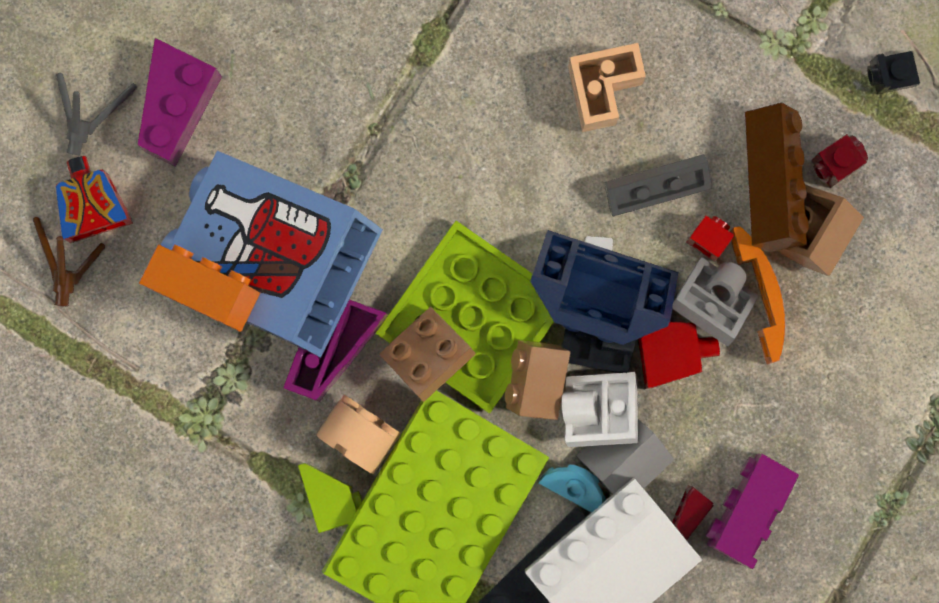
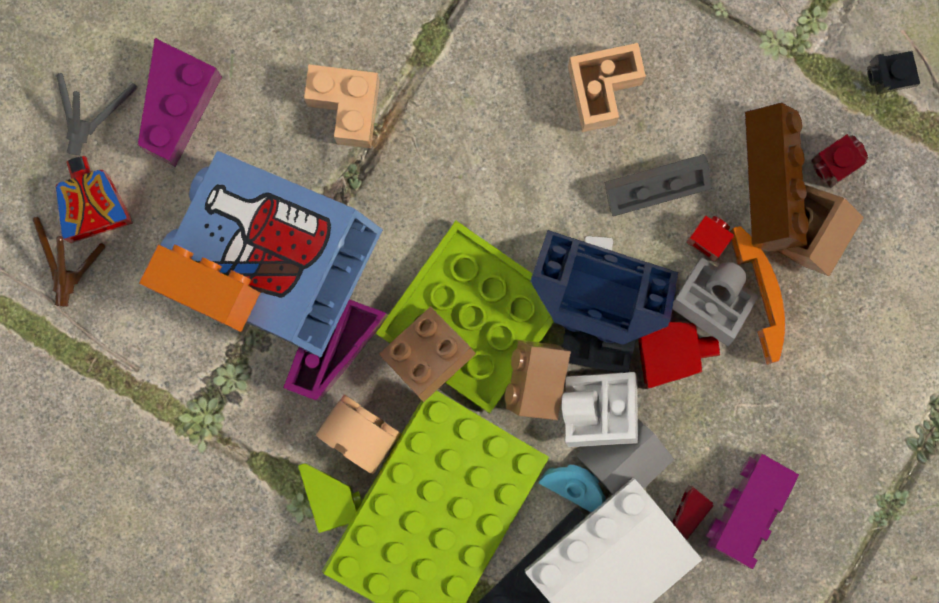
none -> light nougat brick [304,64,380,148]

